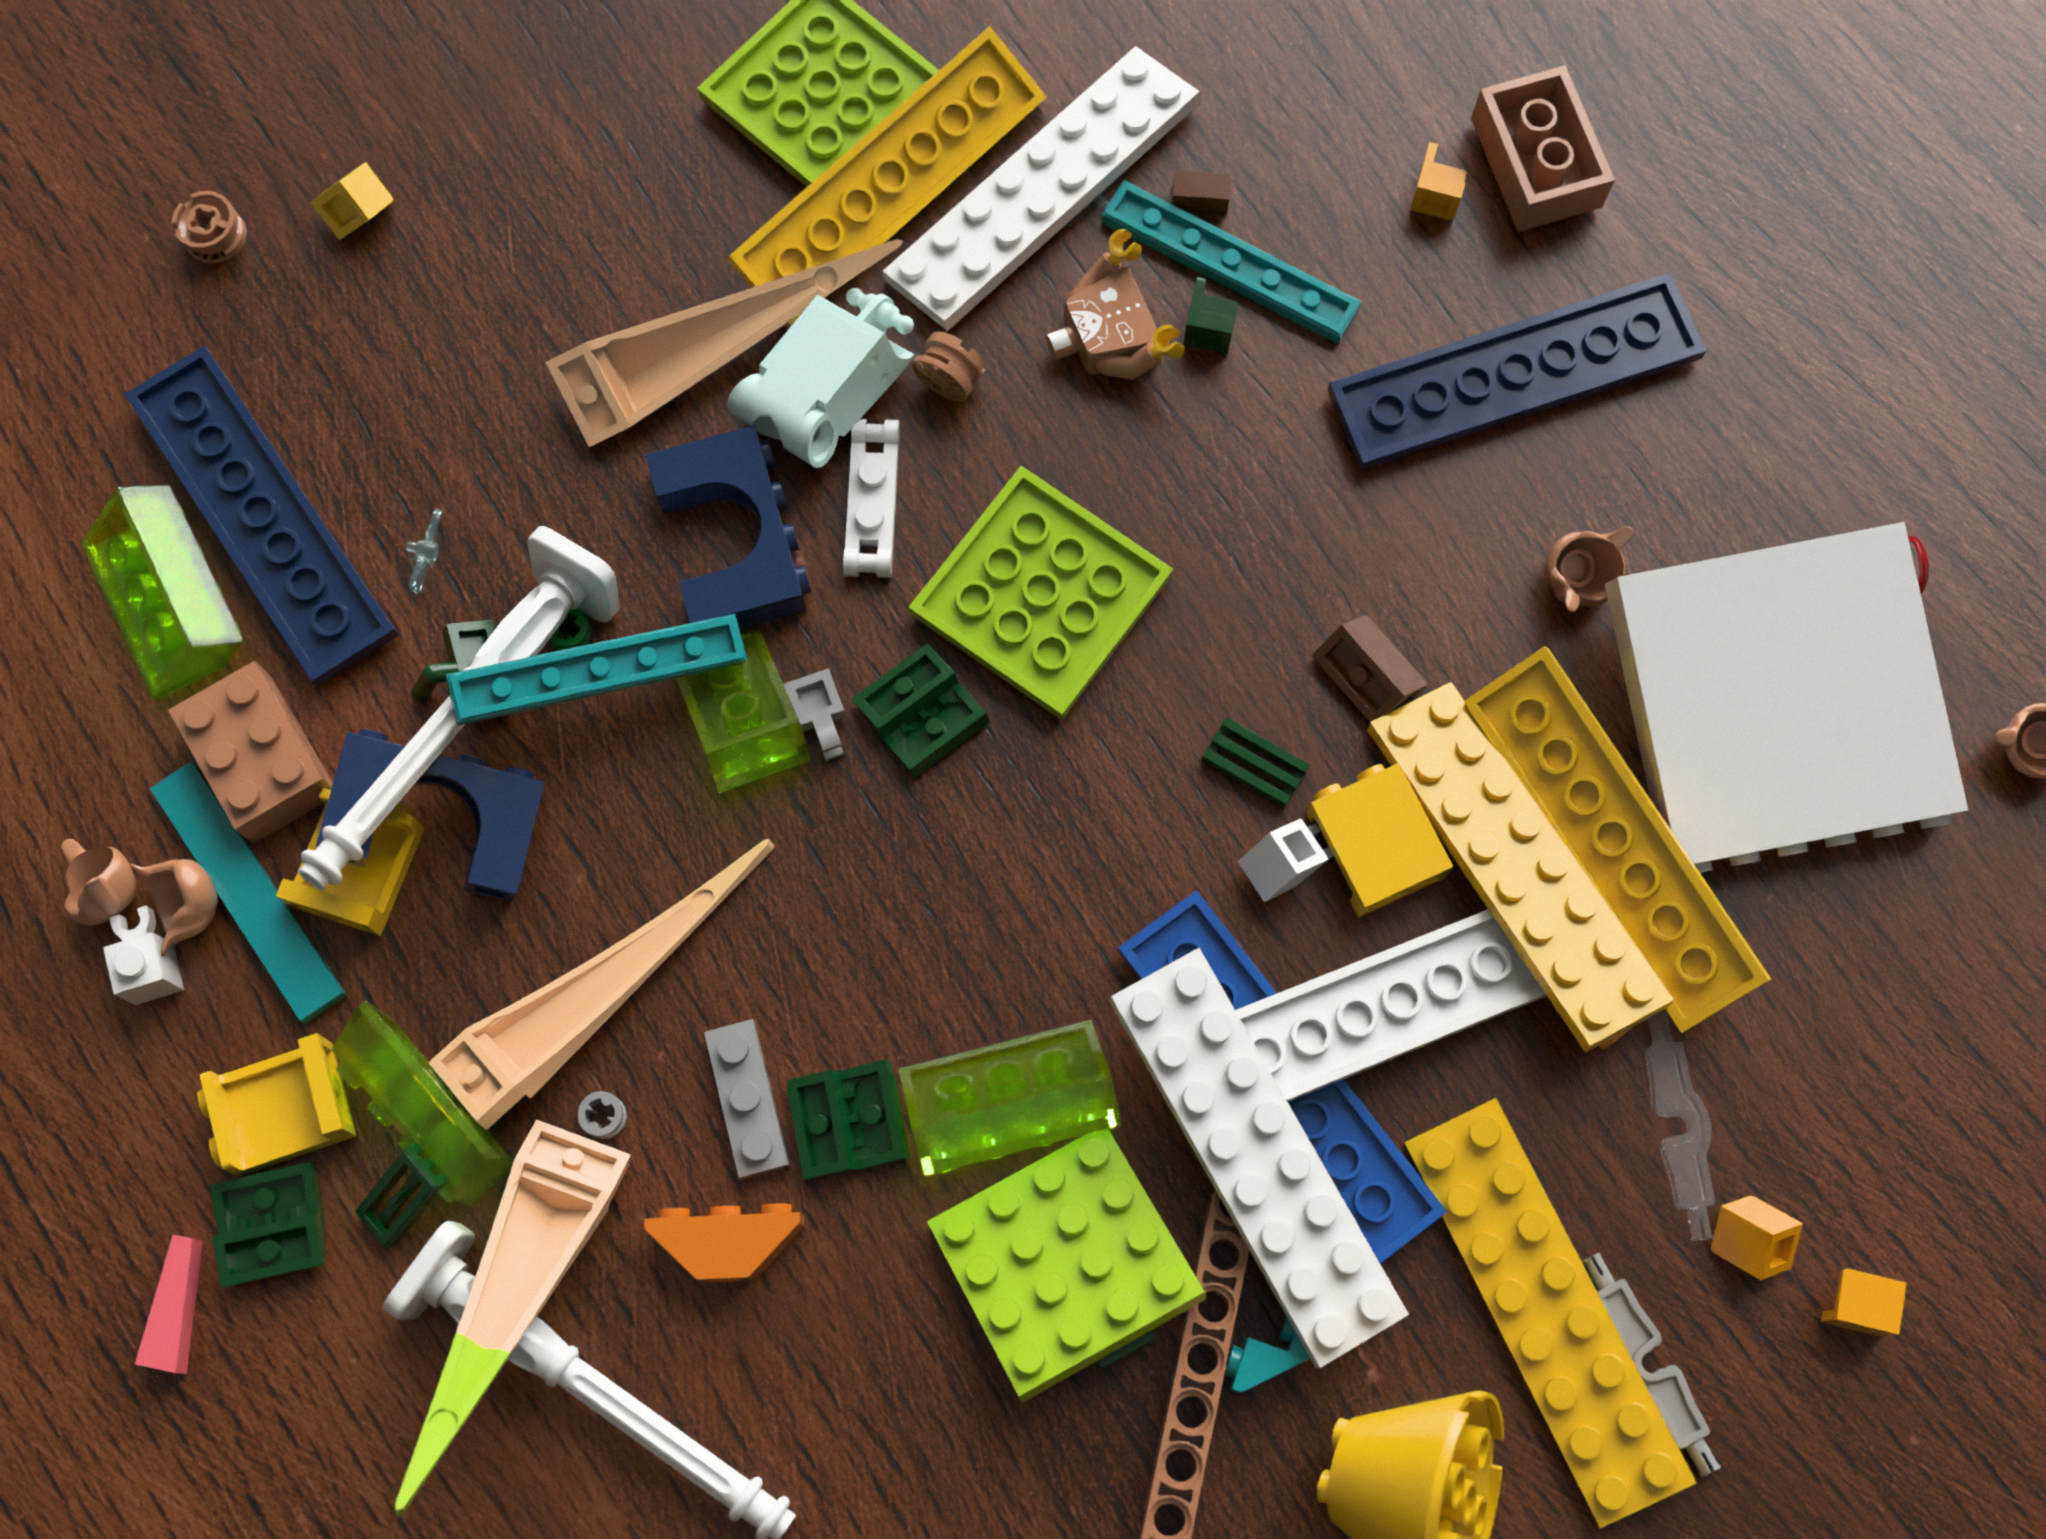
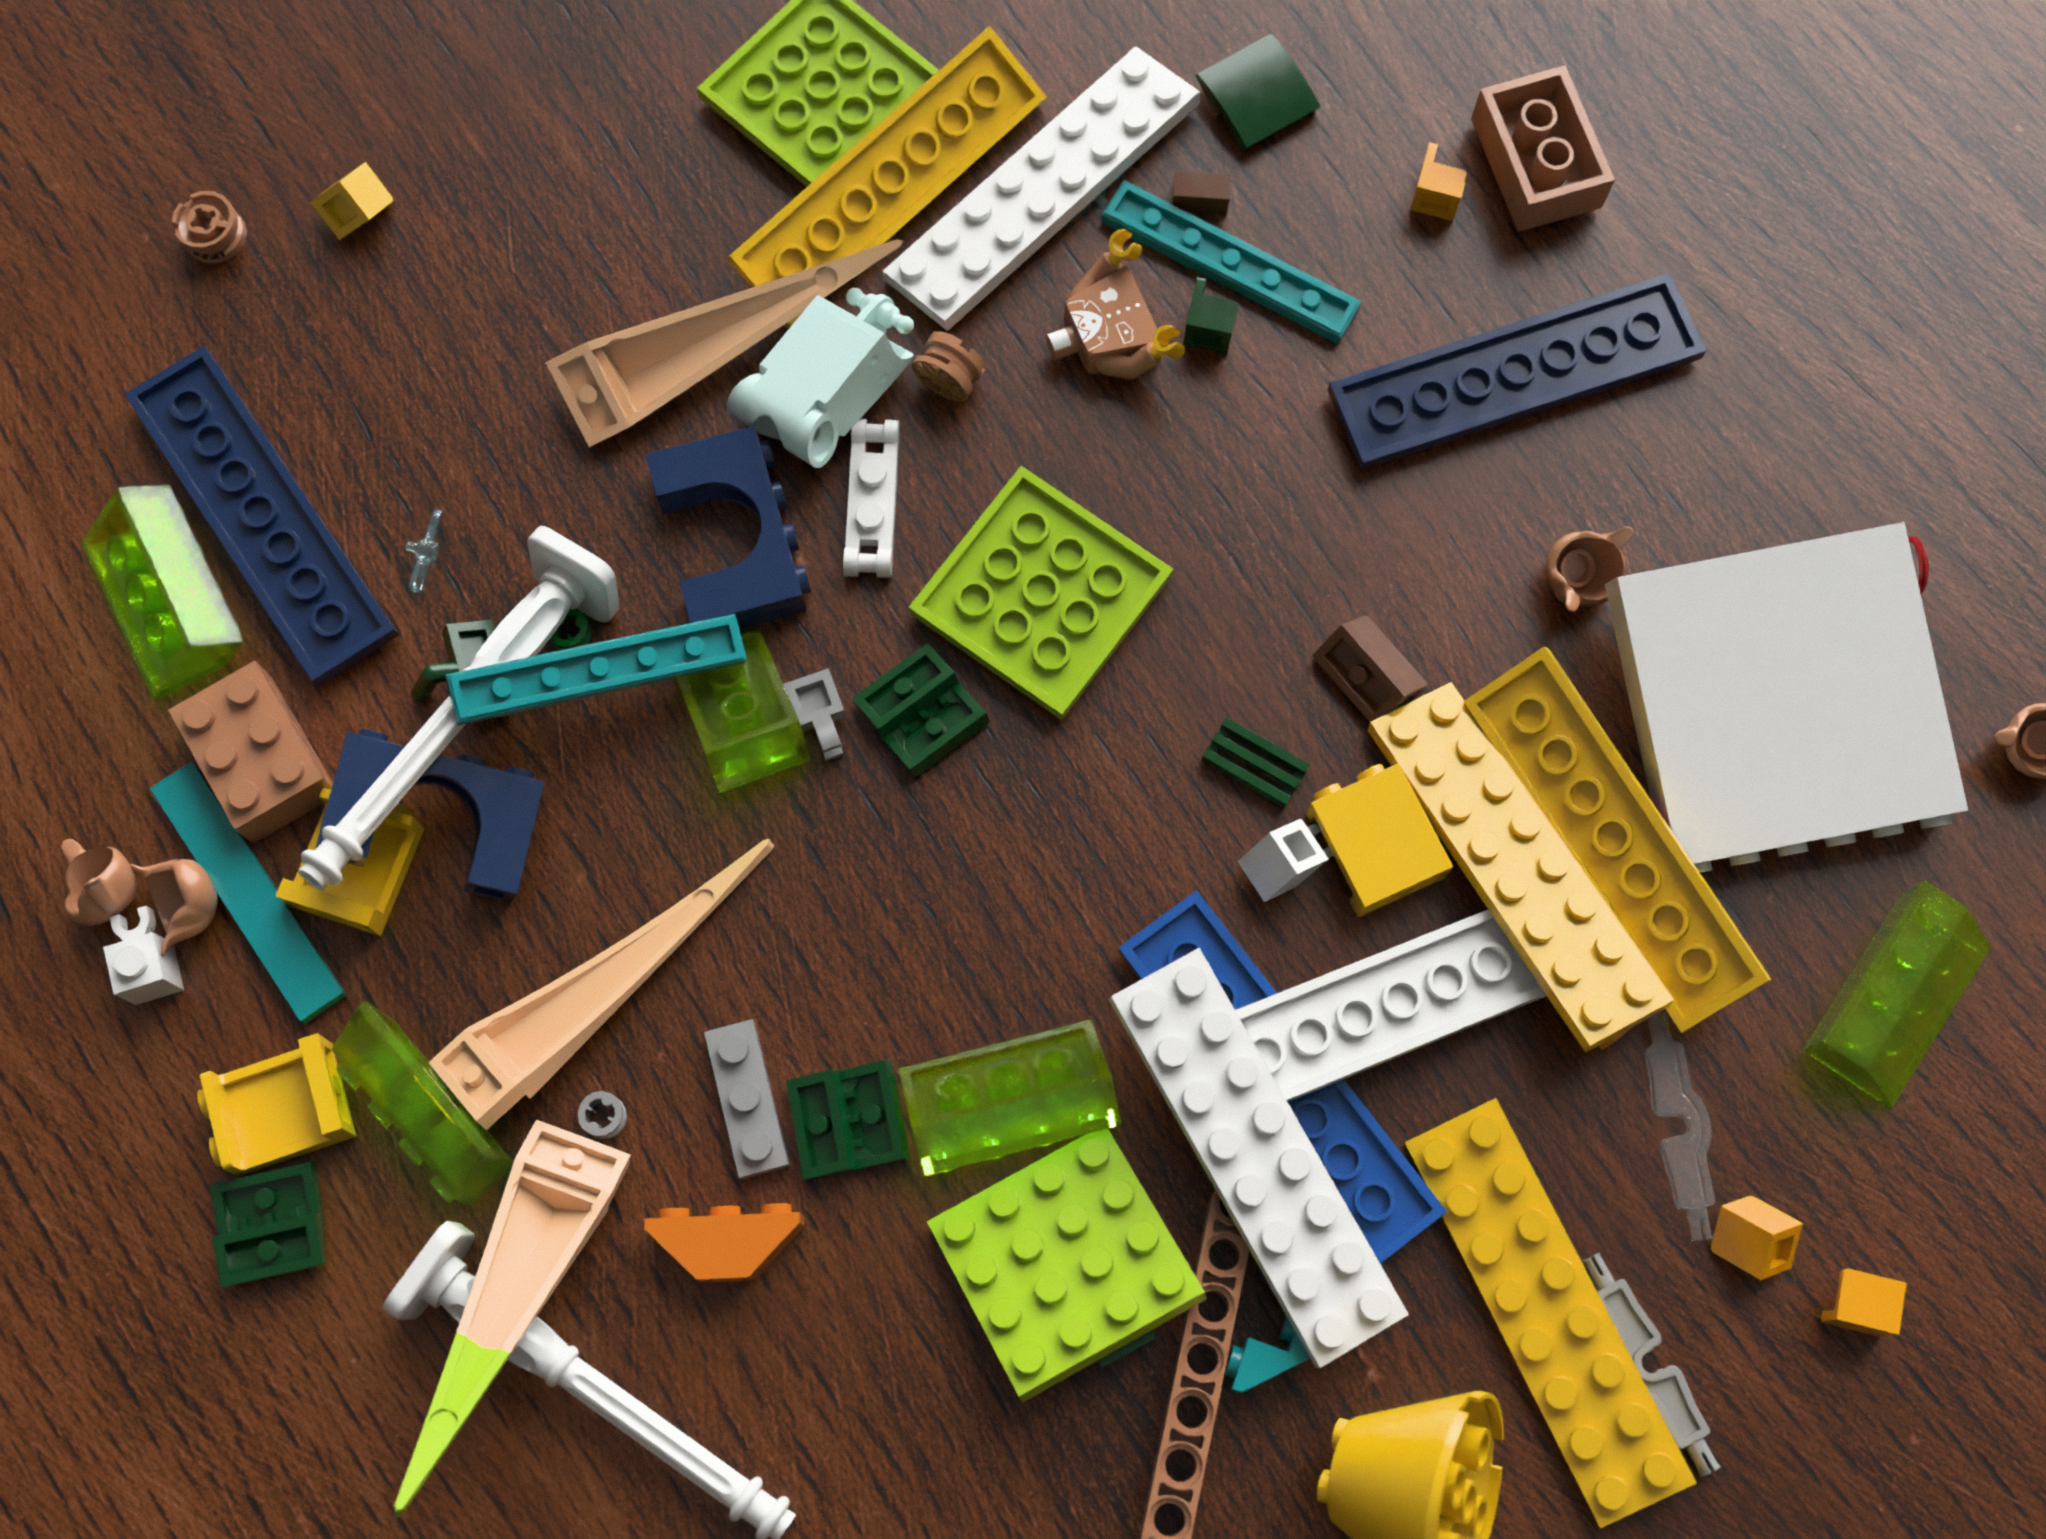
coral piece [135,1235,203,1374] -> none
dark green tile [355,1143,449,1249] -> none
none -> dark green slope [1195,33,1321,151]
none -> clear neon green slope [1803,879,1991,1108]

